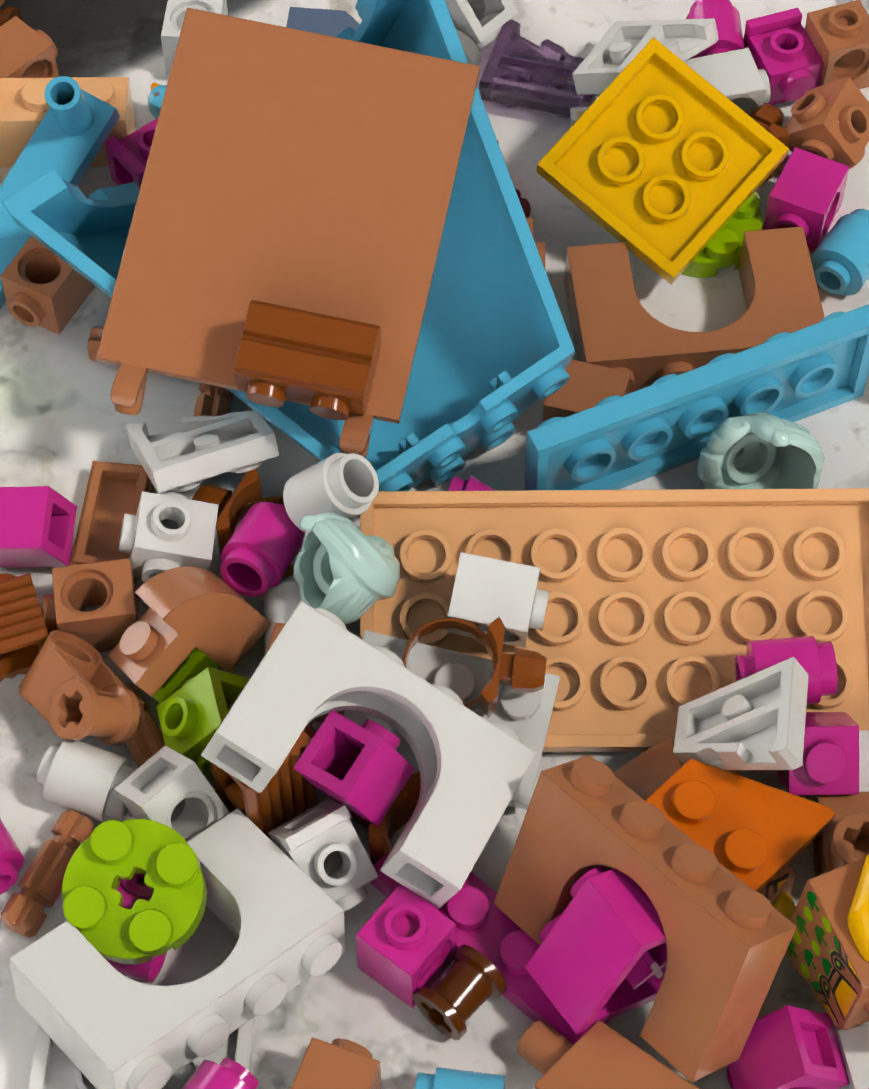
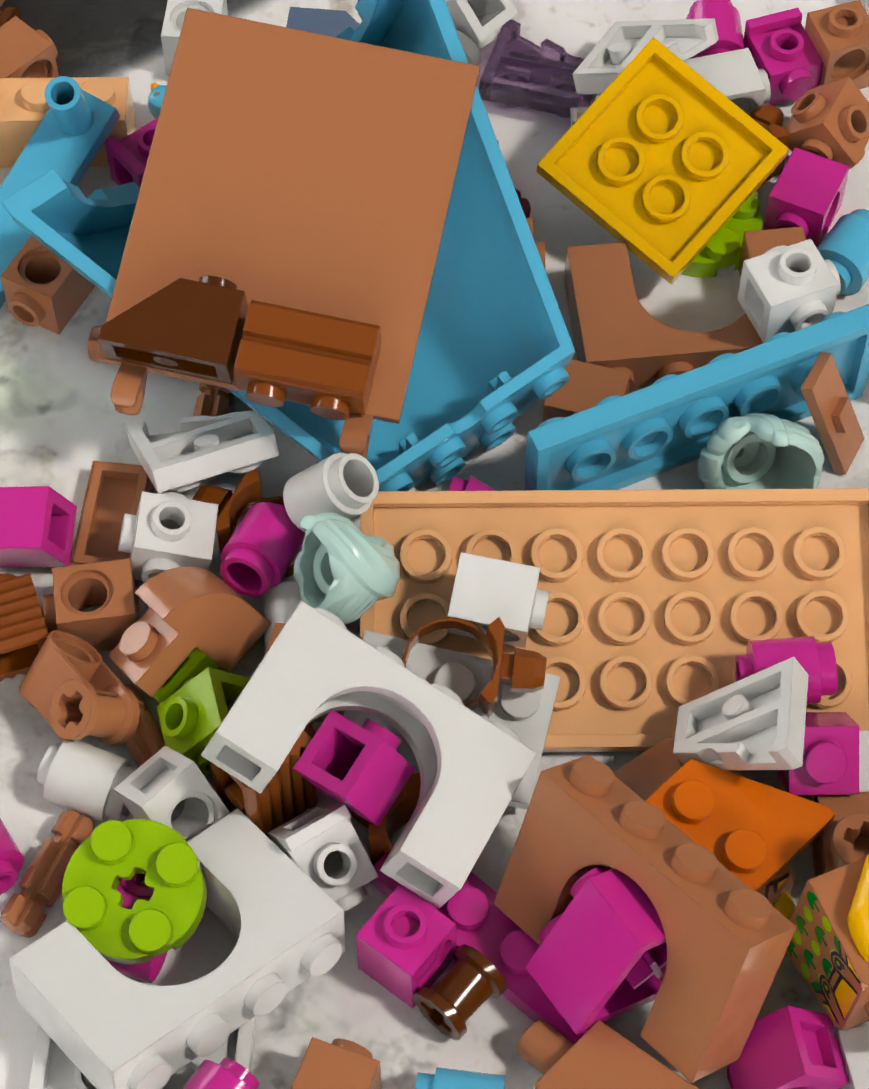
none -> reddish brown slope [97,275,248,384]
none -> white brick [737,239,841,343]
none -> nougat piece [800,352,865,475]

